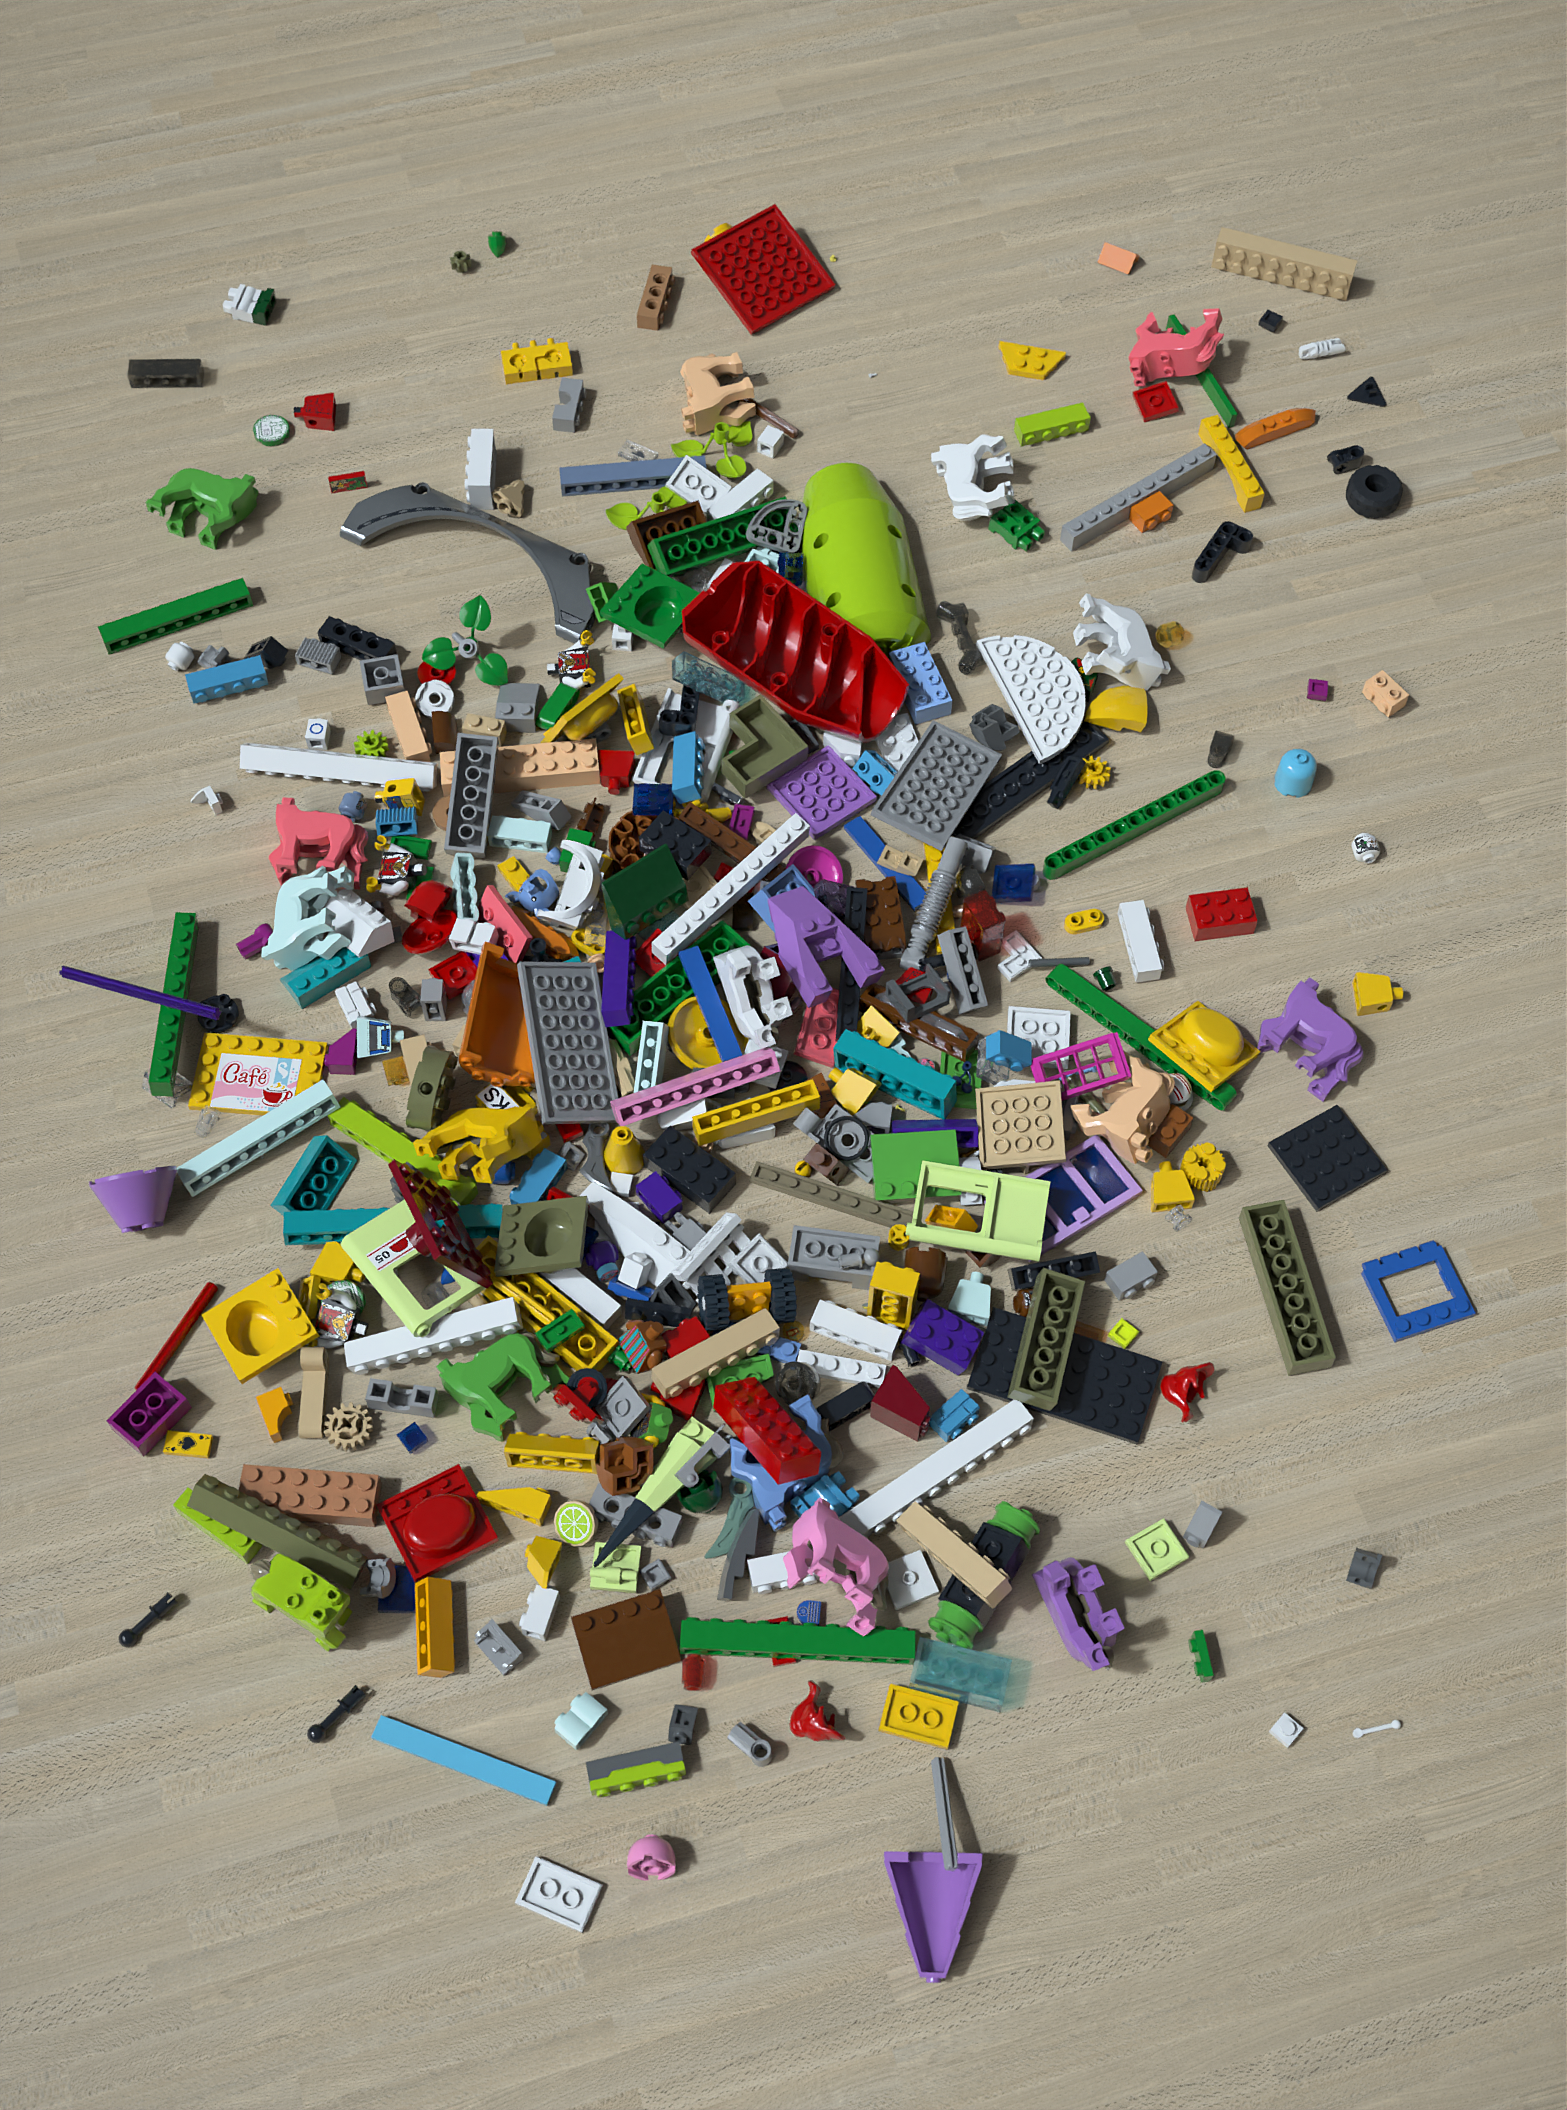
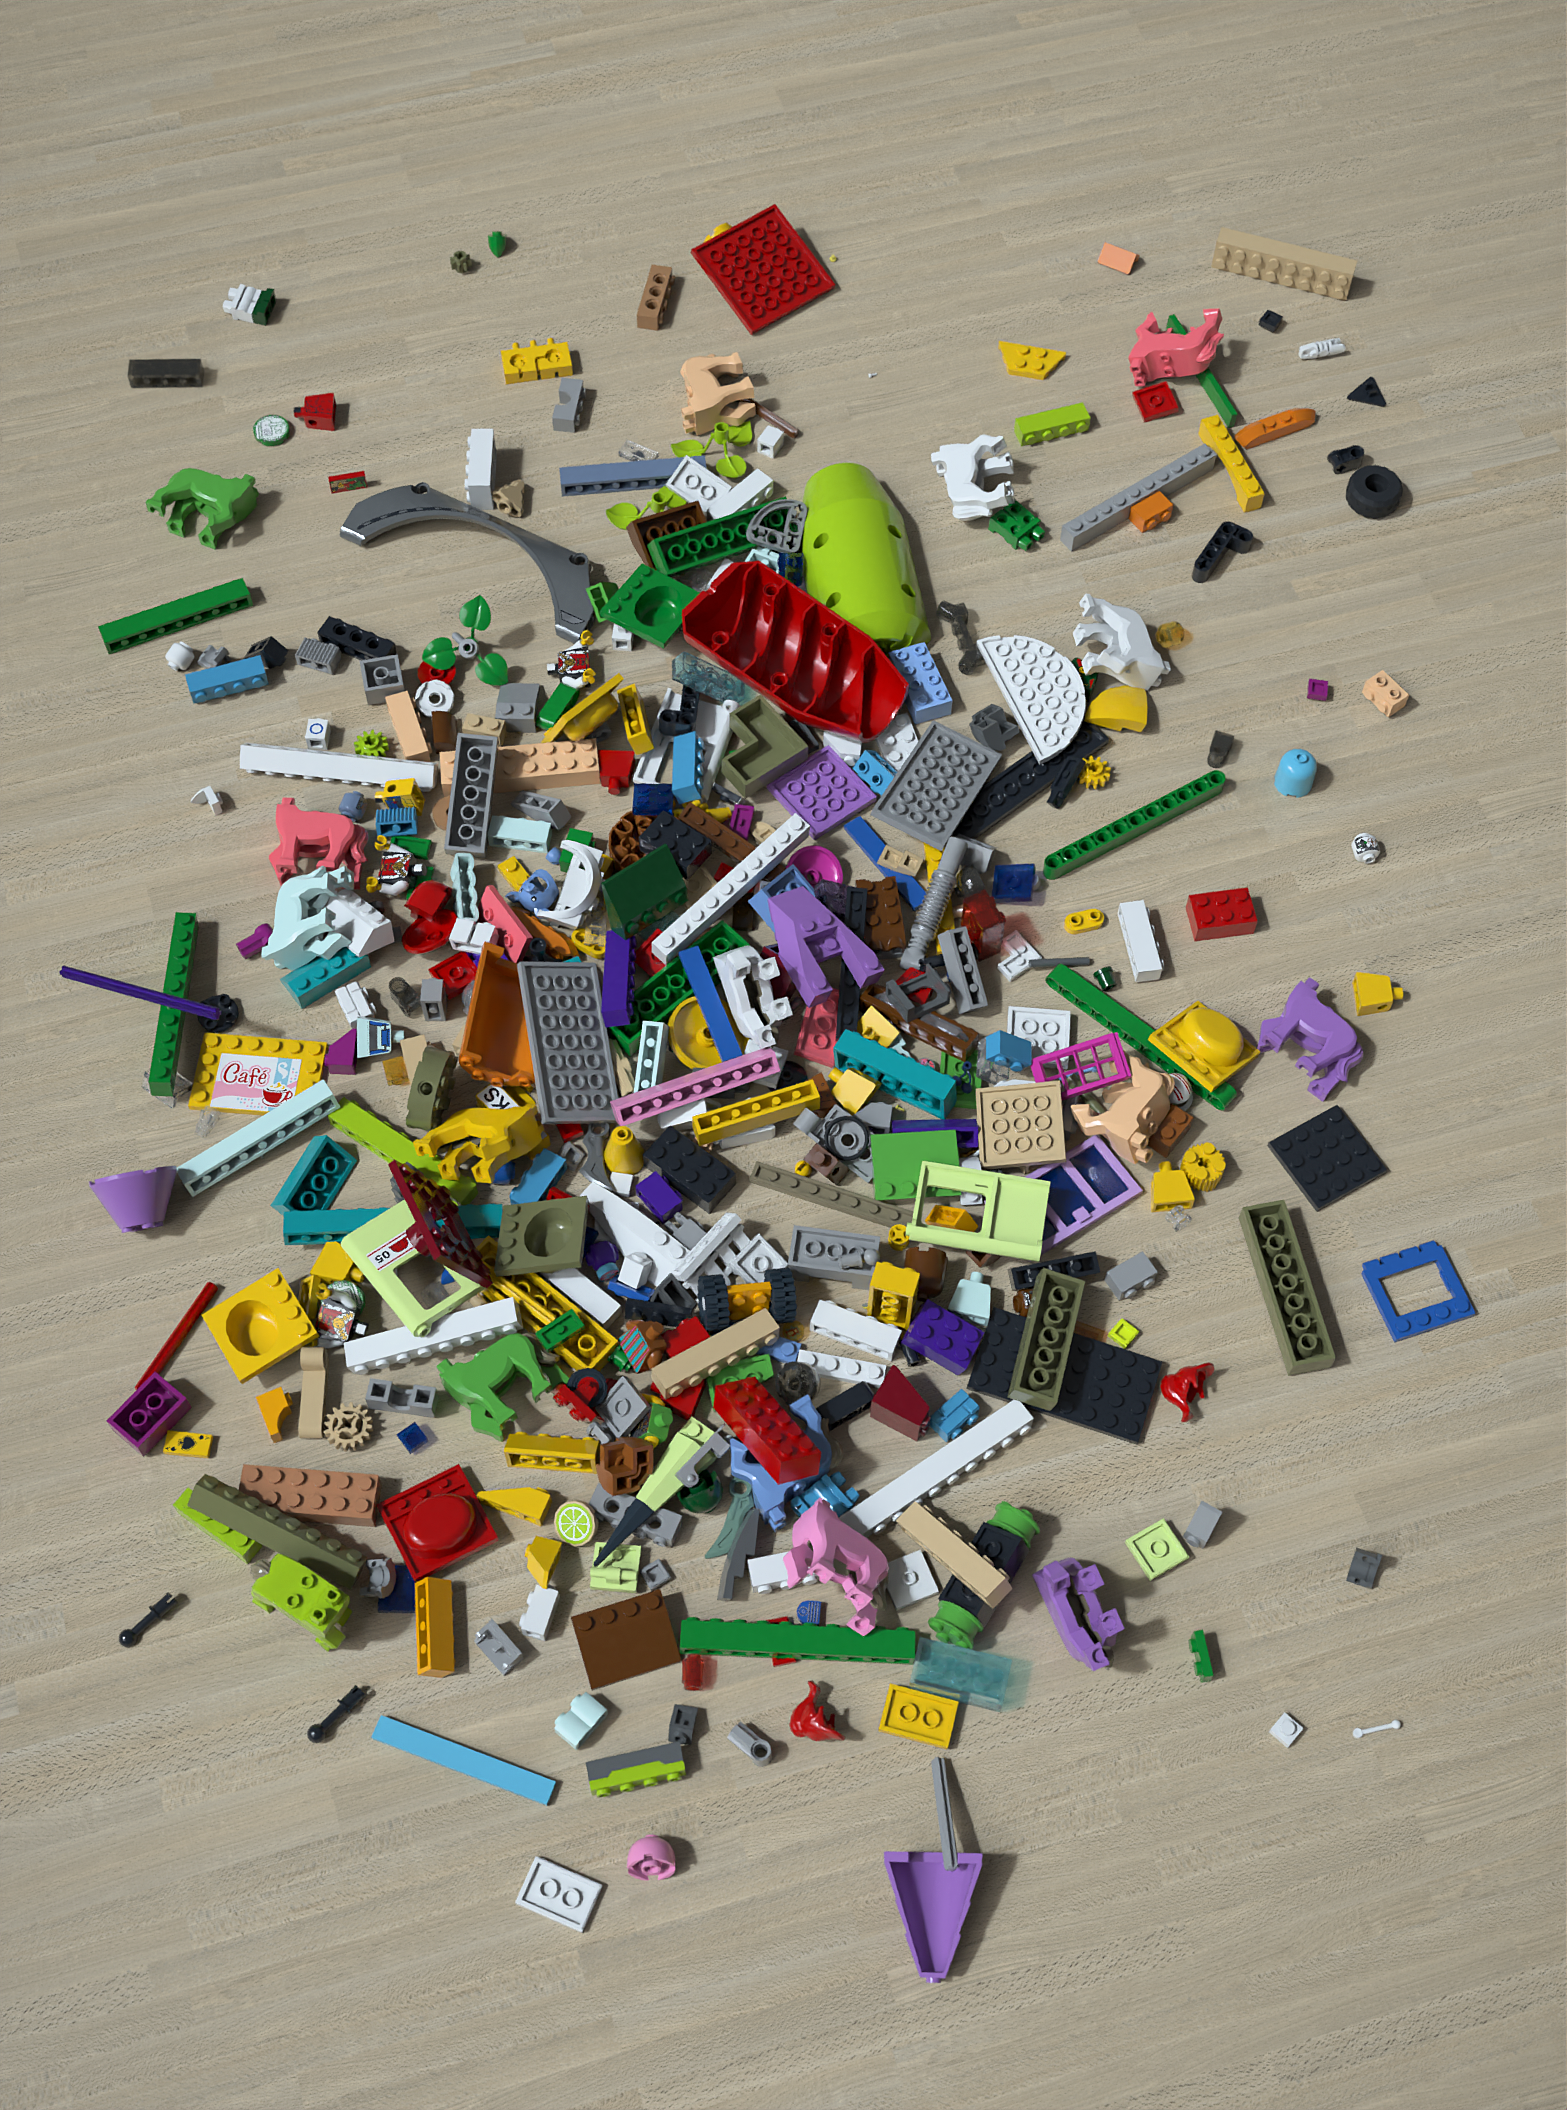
reddish brown hinge [576,797,605,837] -> none
light nougat plate [588,954,605,973] -> none

